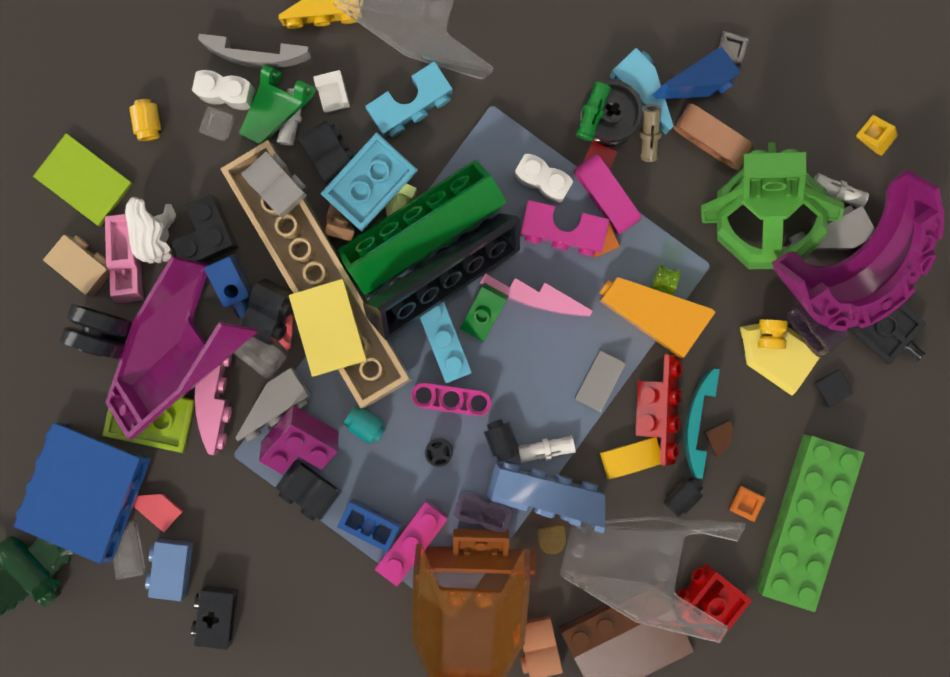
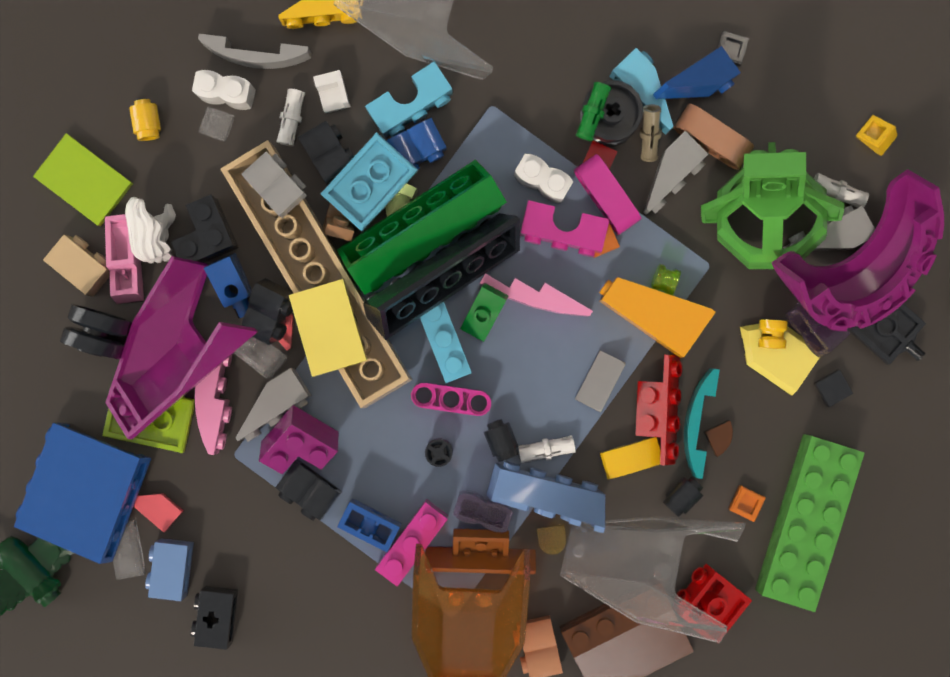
green flag [239,65,316,144] -> none
teal brick [343,406,386,445] -> none
none -> blue brick [386,118,447,170]
none -> light grey slope [643,131,708,215]

